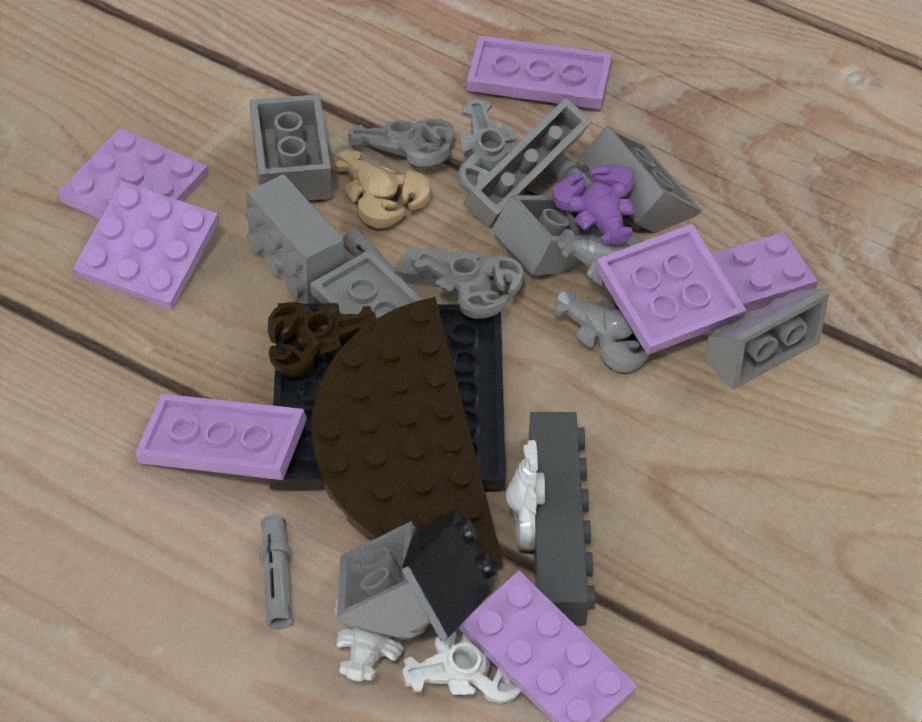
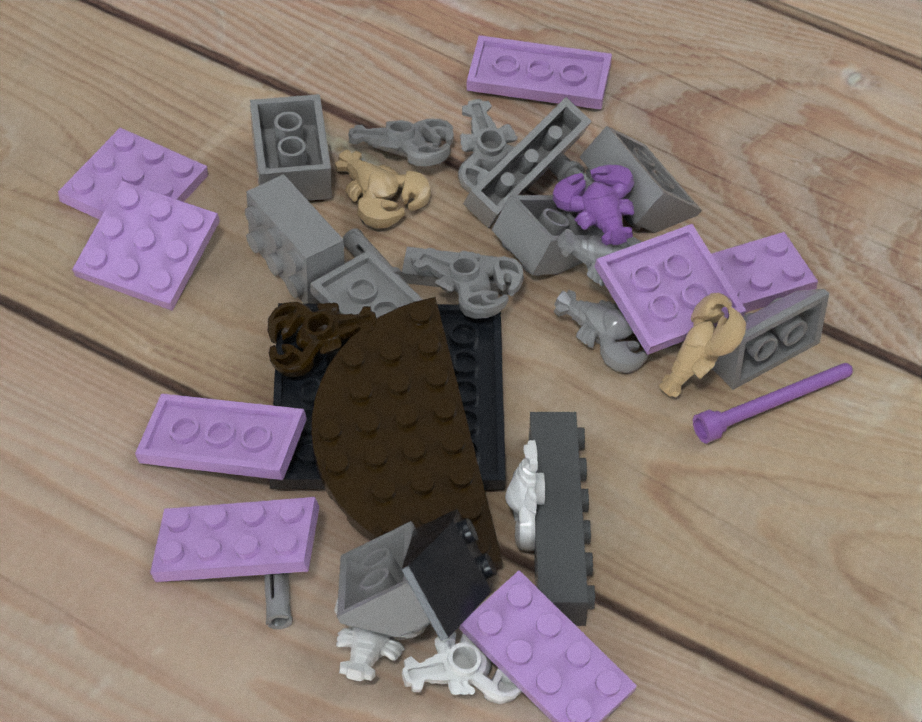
none -> lavender plate [150,497,319,582]
none -> tan animal [659,293,746,398]
none -> medium lavender piece [693,363,853,444]

